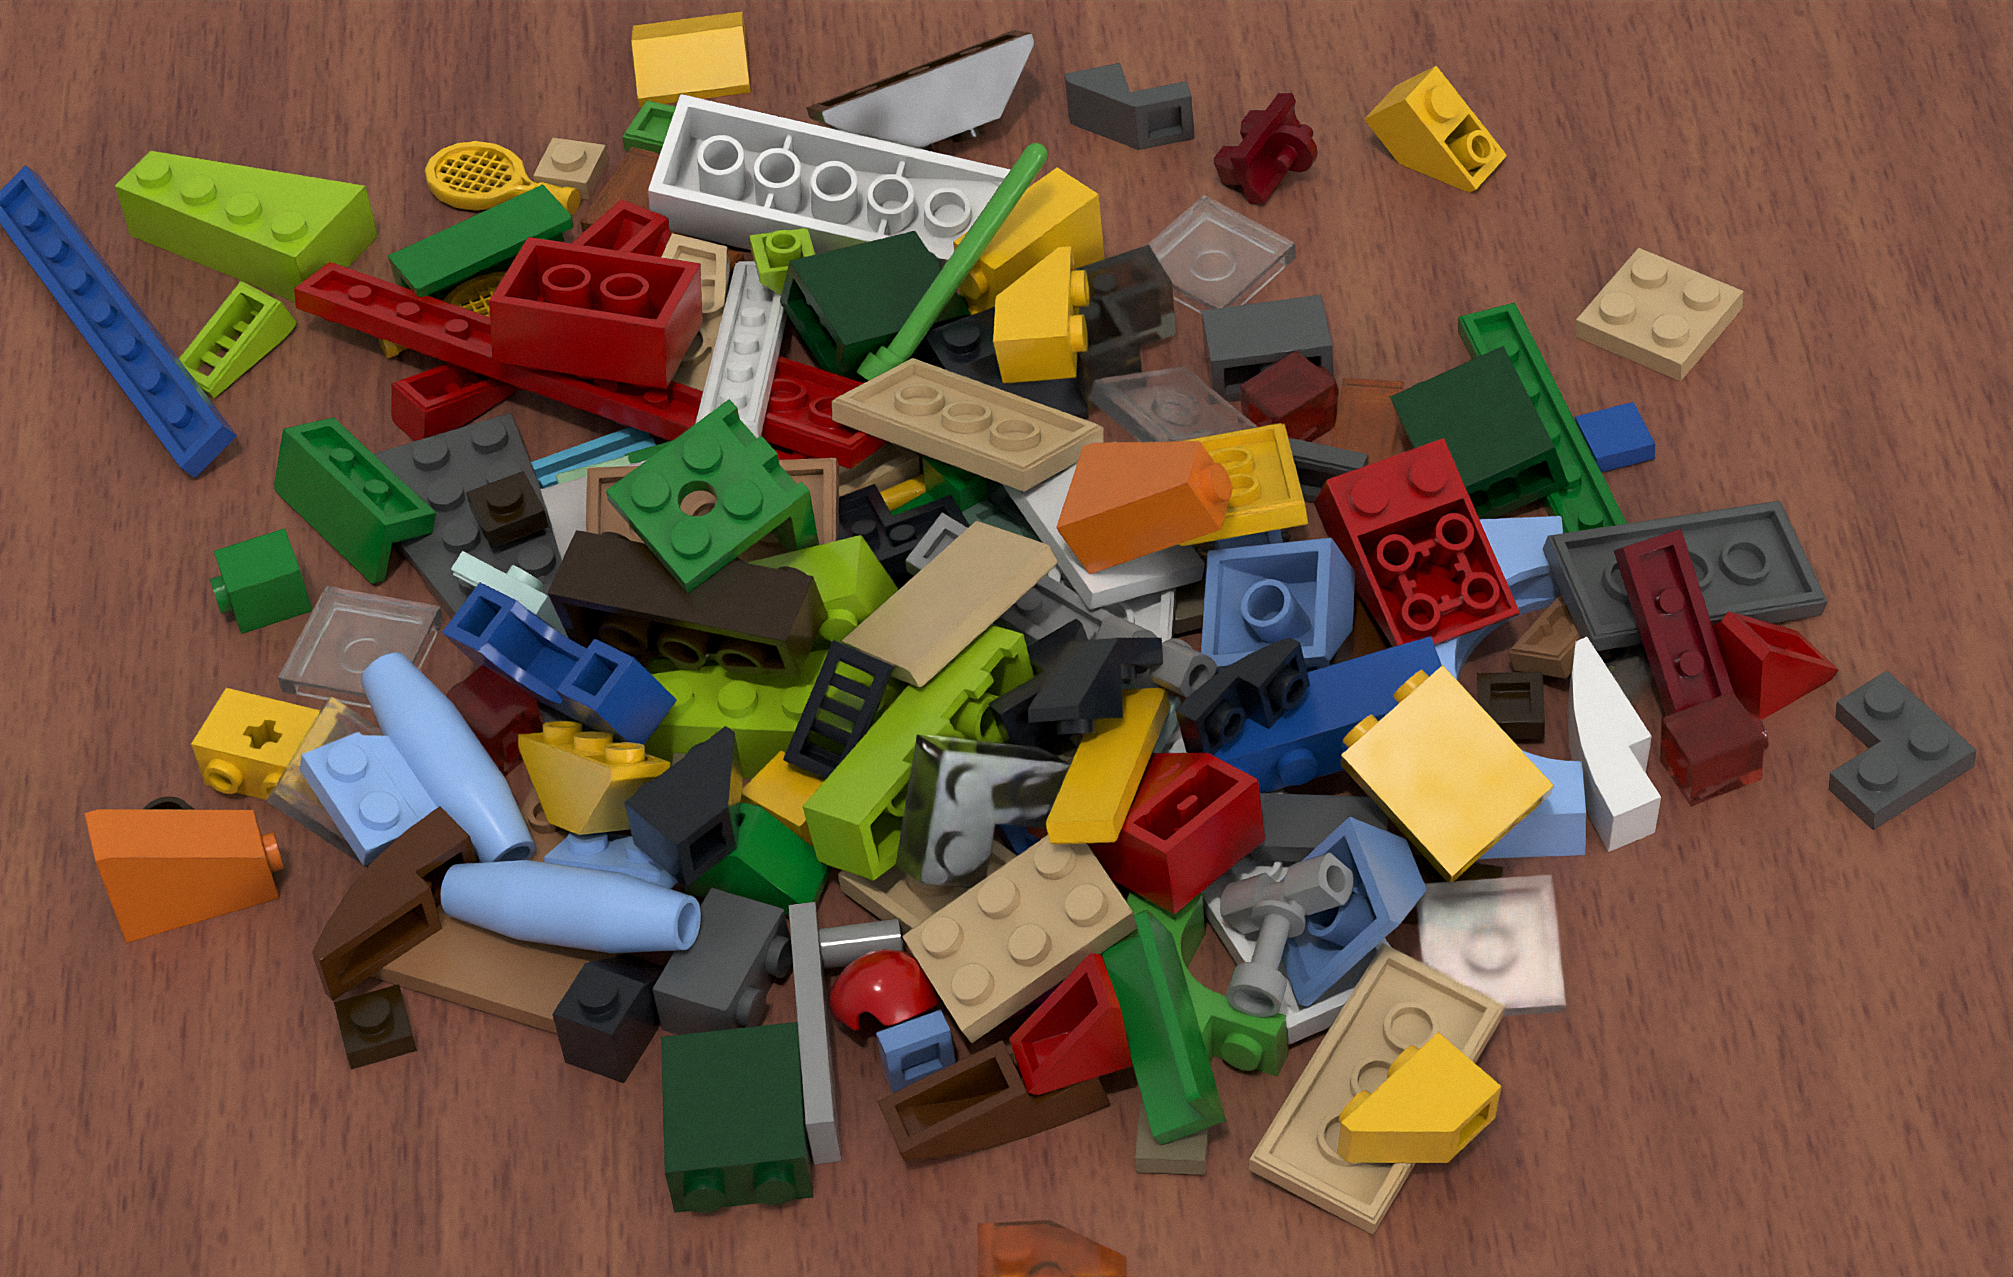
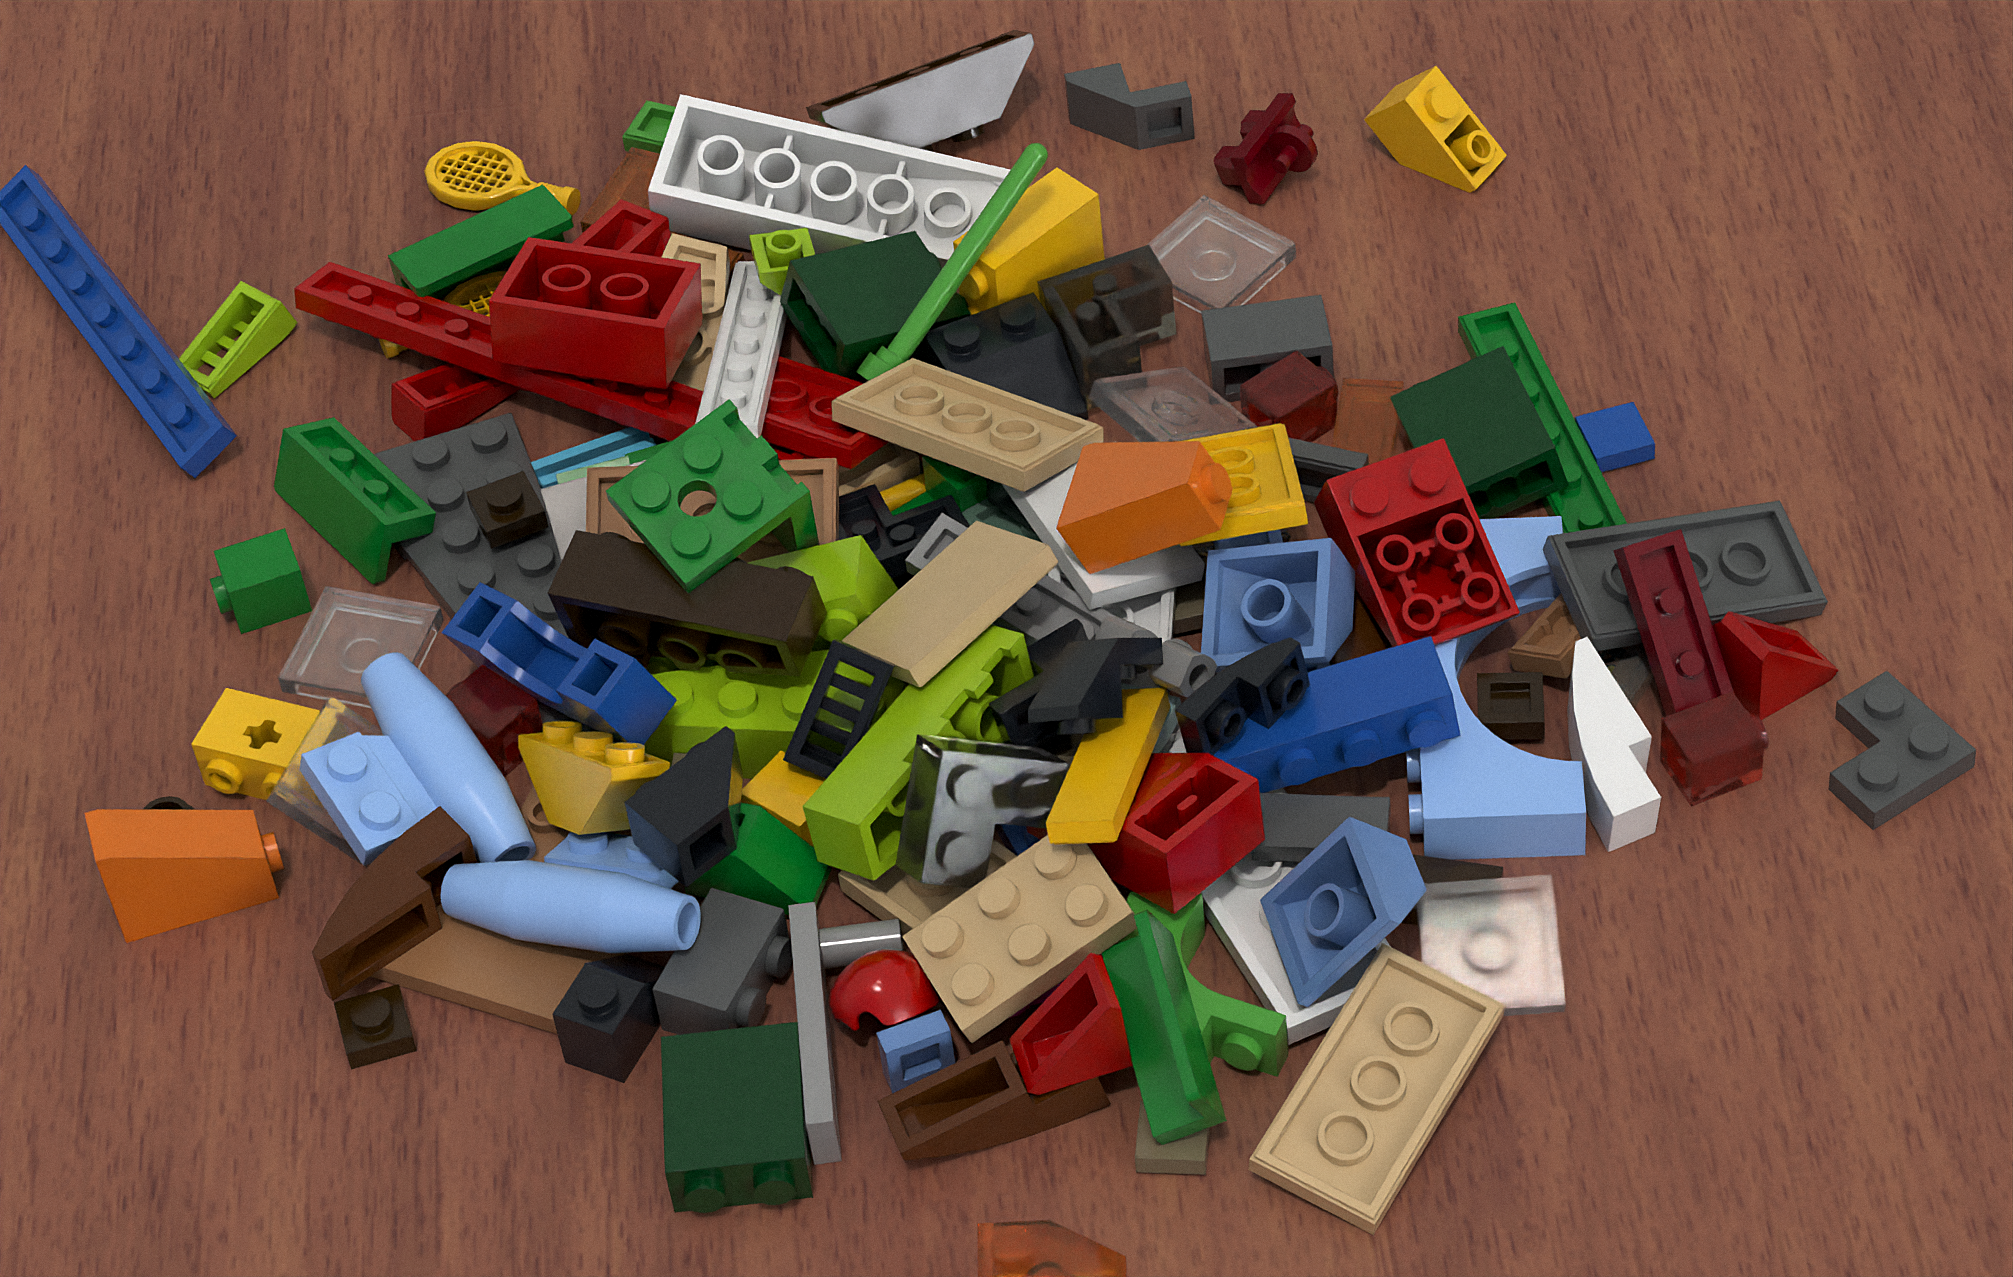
lime wedge [115,151,378,302] -> none
light aqua plate [451,551,568,638] -> none
tan plate [533,138,609,200] -> none
yellow slope [631,11,751,107] -> none
yellow slope [993,246,1089,383] -> none
light grey bar [1220,853,1353,1017] -> none
yellow slope [1337,1032,1502,1163] -> none
yellow brick [1341,665,1554,885] -> none
tan plate [1576,248,1744,382] -> none

